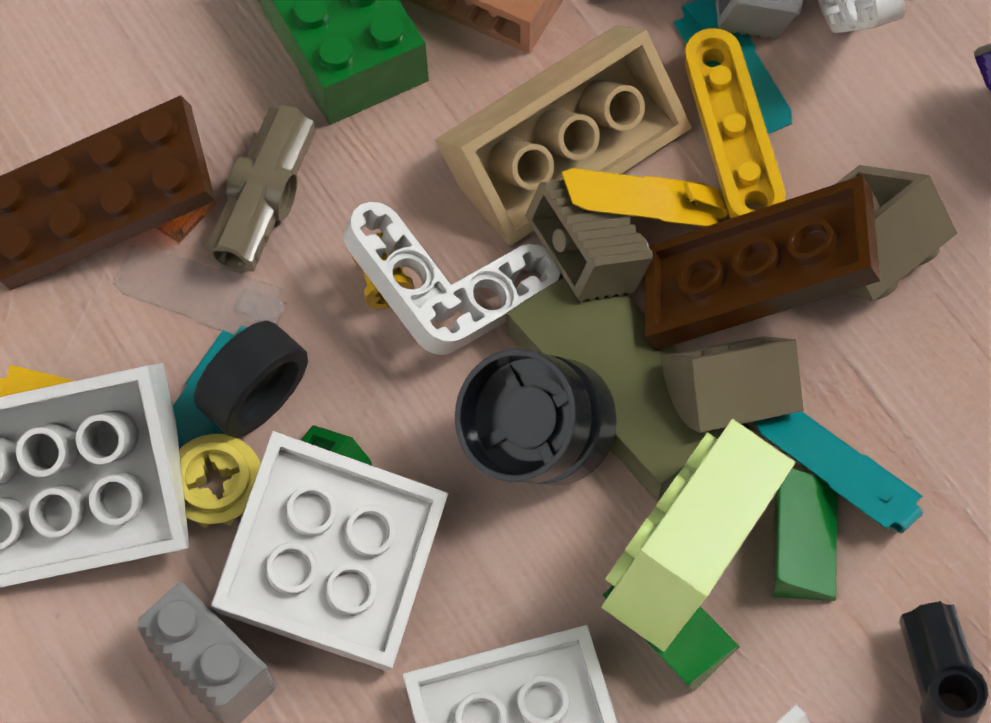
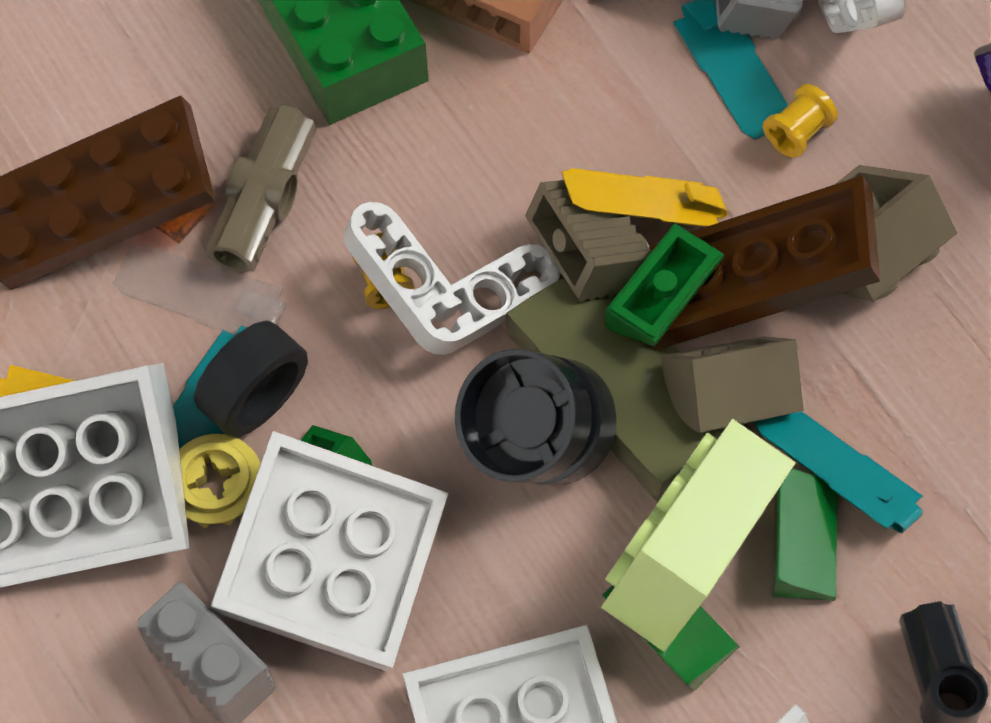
tan slope [435,25,692,246] -> none
yellow plate [685,28,786,218] -> none
none -> green slope [605,223,724,346]
none -> yellow bush [762,83,838,158]

